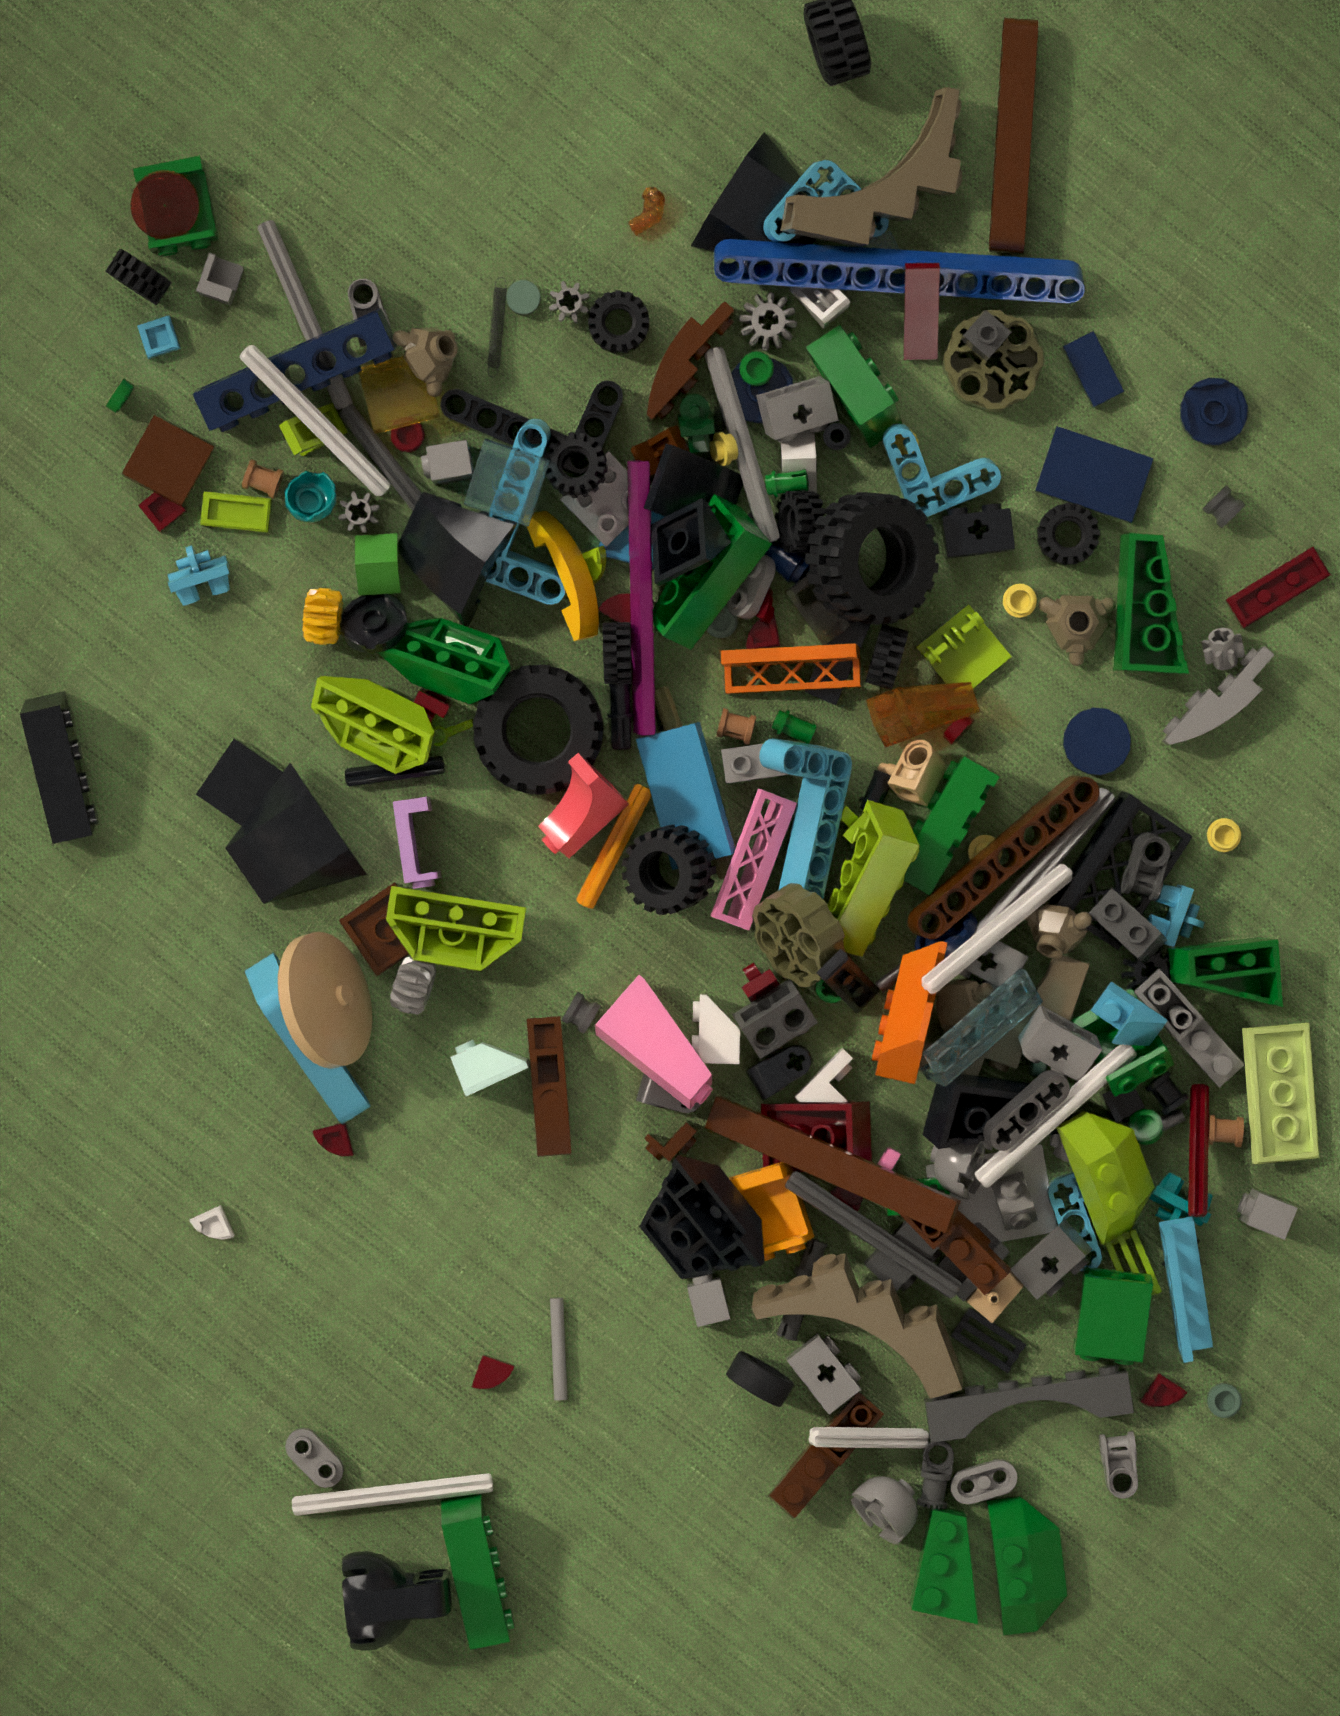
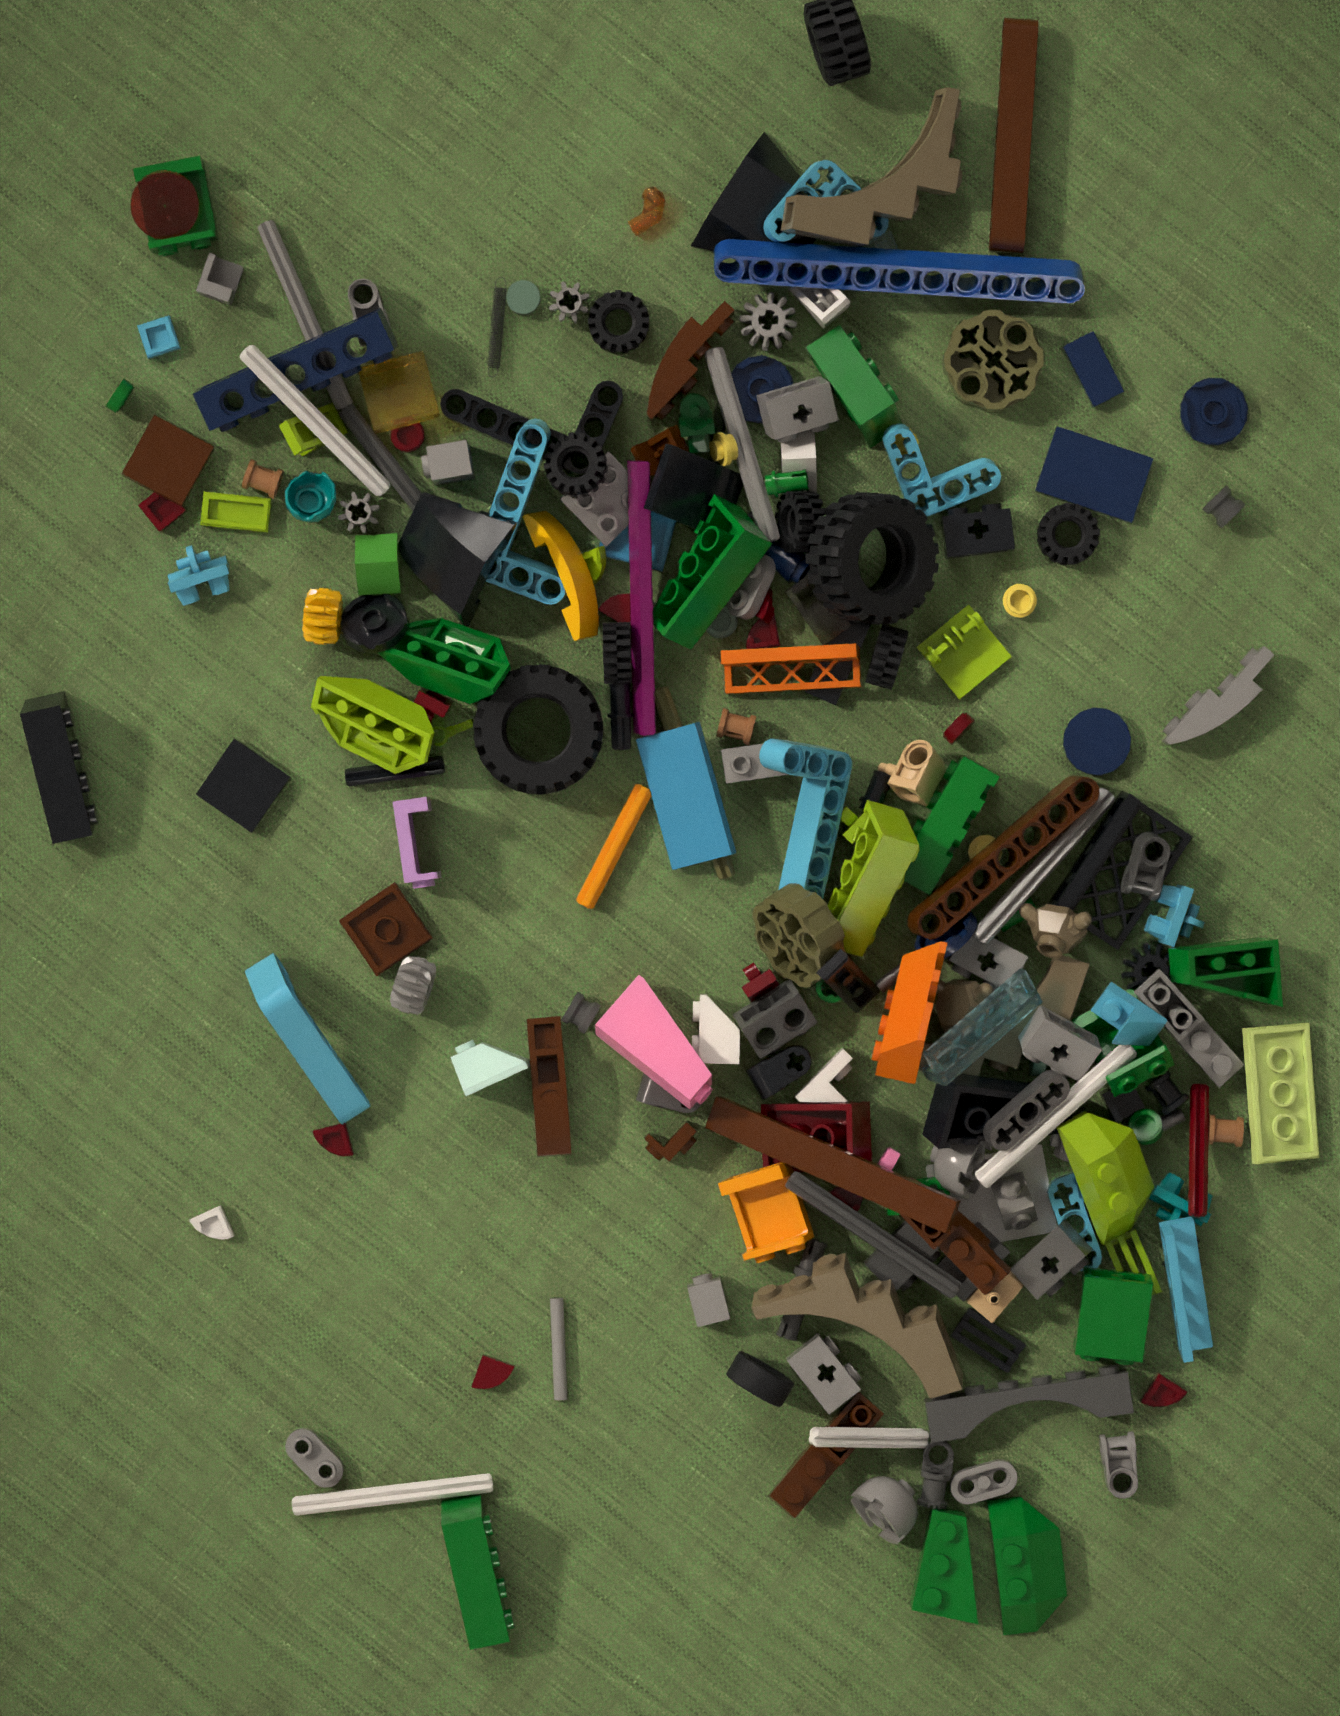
black tyre [105,249,172,305] -> none
black wedge [225,763,367,904] -> none
tan dish [278,932,372,1069] -> none
black piece [342,1551,452,1651] -> none
lime wedge [386,886,526,972] -> none
dark tan rock [393,328,458,397] -> none
clear light blue tile [464,438,550,526] -> none
coral arch [538,753,629,858] -> none
black tyre [622,824,716,915] -> none
black wedge [639,1155,765,1279] -> none
black slope [651,498,731,586] -> none
bright pink fence [710,788,797,930] -> none
green tile [740,351,774,387] -> none
green pin [771,709,817,744] -> none
black pin [823,423,850,450] -> none
clear orange slope [866,682,980,748] -> none
dark red tile [903,263,940,360] -> none
white axle [921,864,1073,994] -> none
dark grey brick [961,310,1011,362] -> none
dark tan rock [1039,595,1116,666] -> none
dark grey brick [1089,888,1167,965] -> none
green wedge [1113,533,1189,674] -> none
light grey gear [1202,628,1245,670] -> none
light yellow plate [1207,818,1241,852] -> none
sand green tile [1207,1383,1242,1418] -> none
dark red tile [1225,547,1331,629] -> none
light grey brick [1237,1188,1298,1240] -> none

